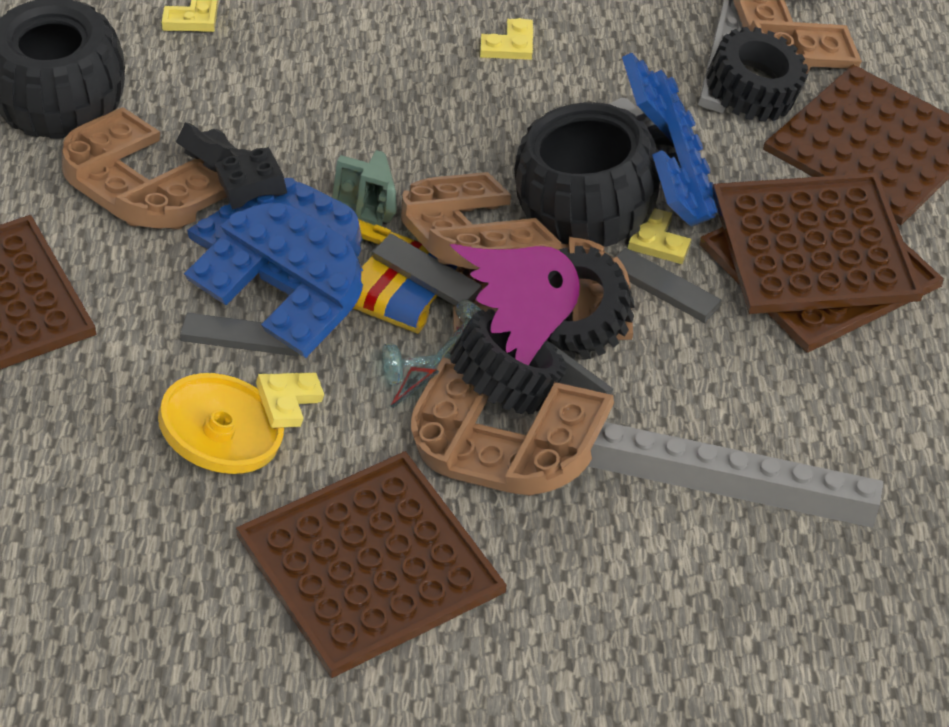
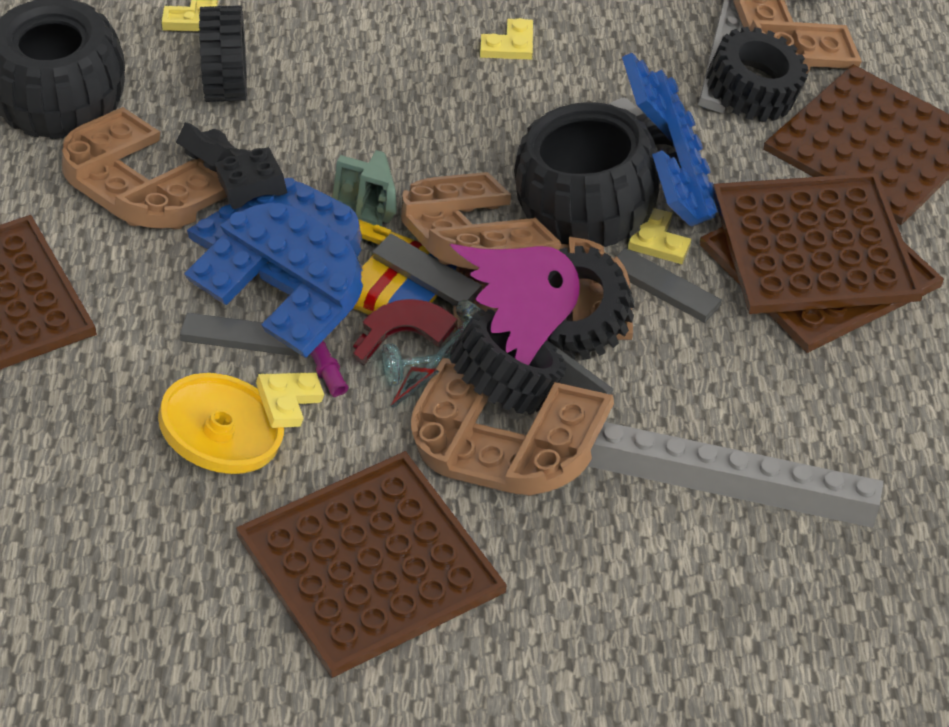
none -> black tyre [199,5,247,102]
none -> magenta pin [310,341,349,397]
none -> dark red arch [353,299,458,365]

